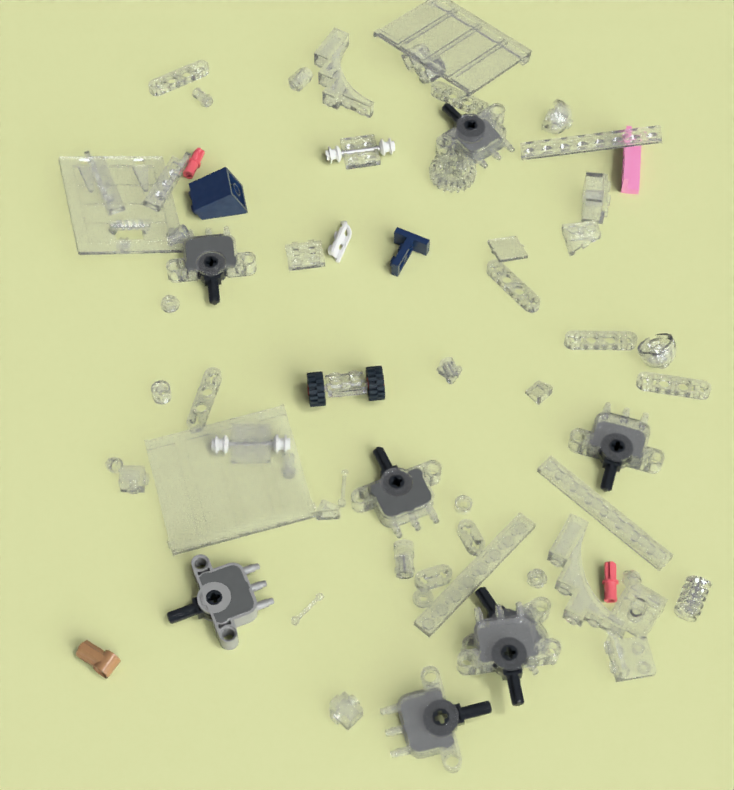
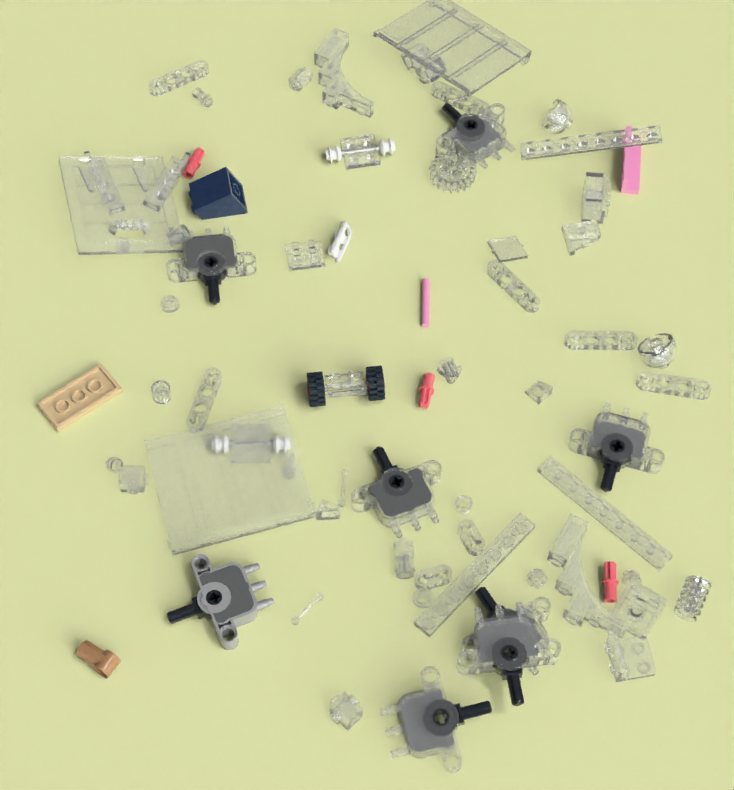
dark blue bracket [390,227,430,277] -> none
none -> tan tile [36,363,123,432]
none -> coral axle [418,372,435,409]
none -> bright pink bar [422,278,430,328]

